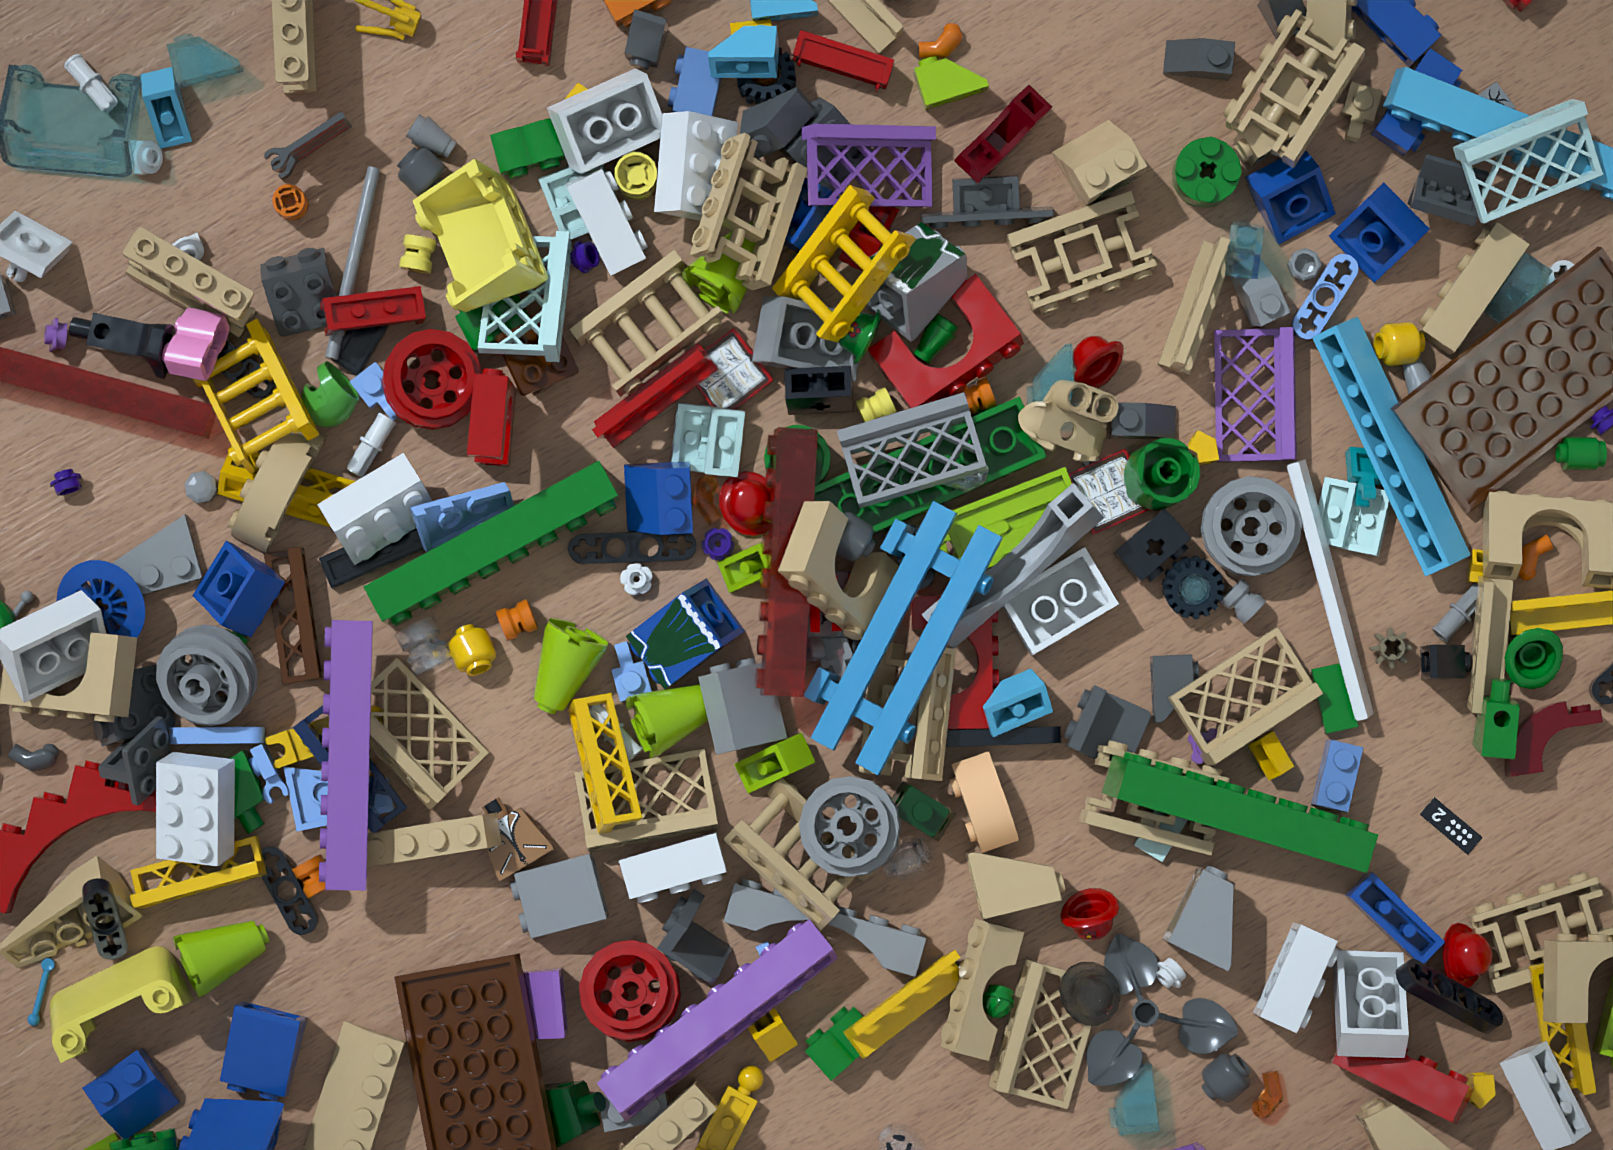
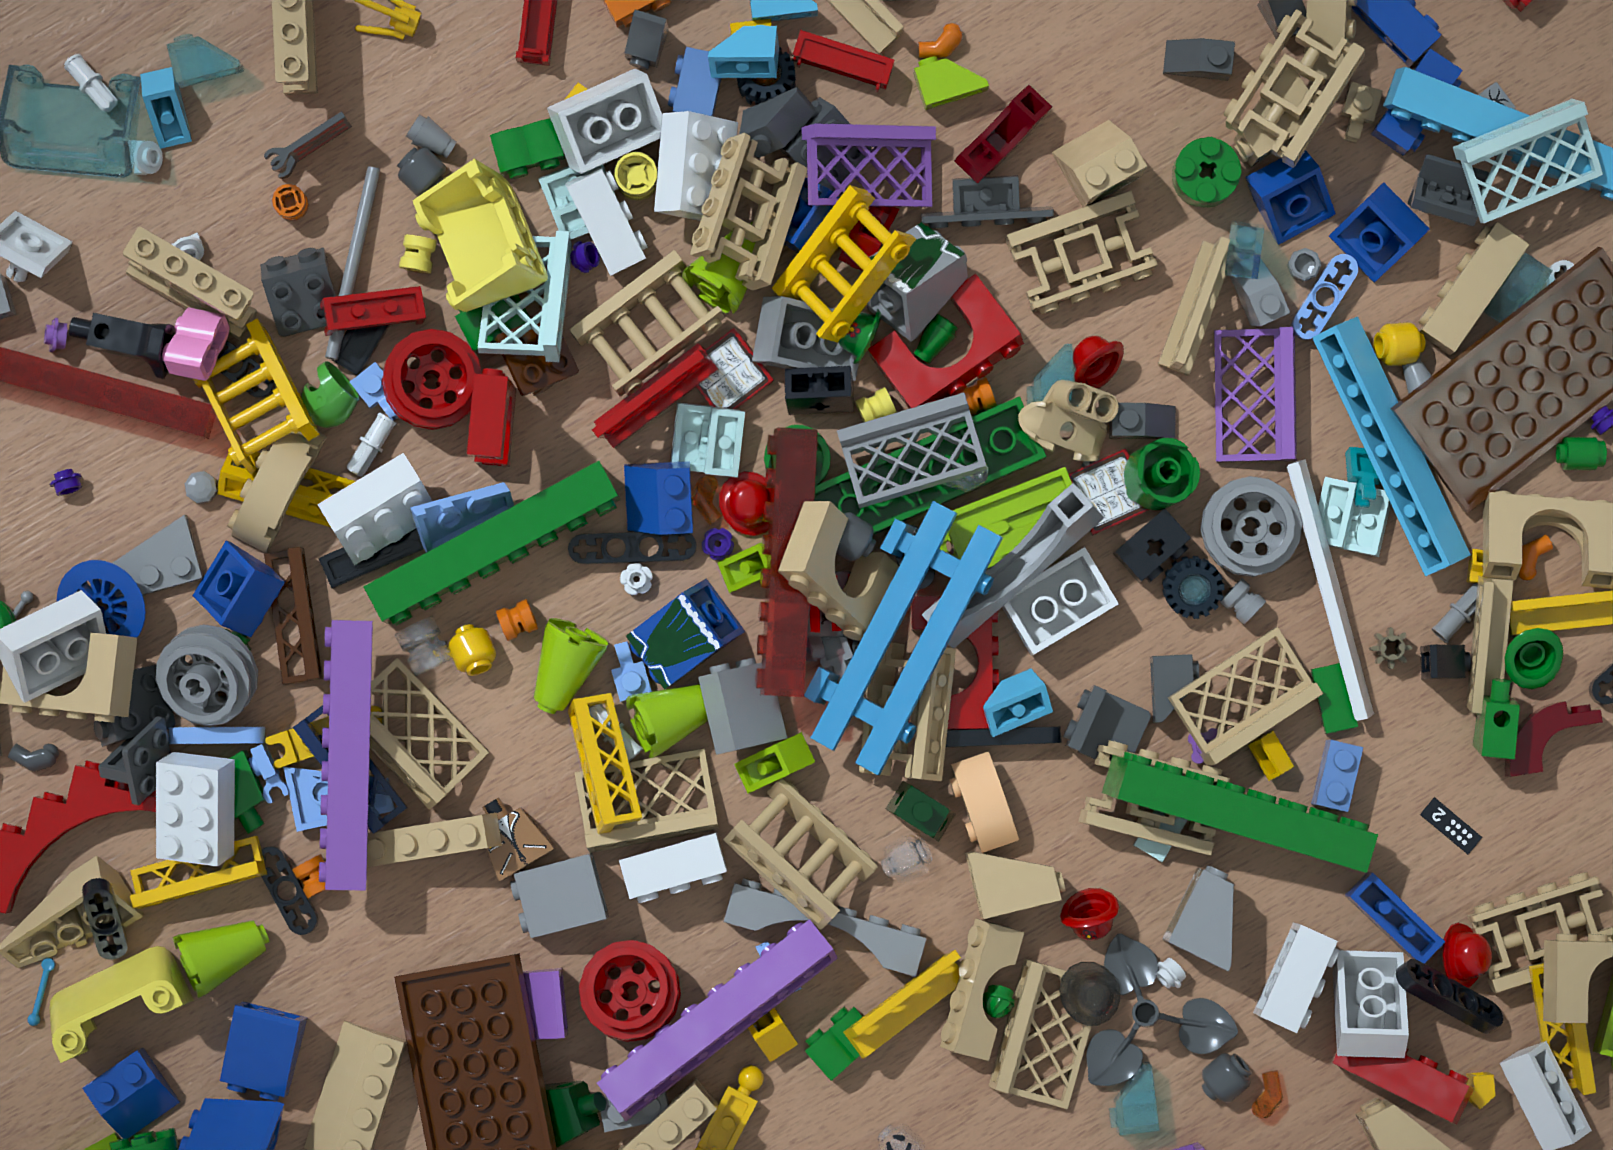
dark grey bracket [657,889,732,983] -> none
light grey wheel [799,776,901,877] -> none
yellow piece [1187,430,1219,465] -> none

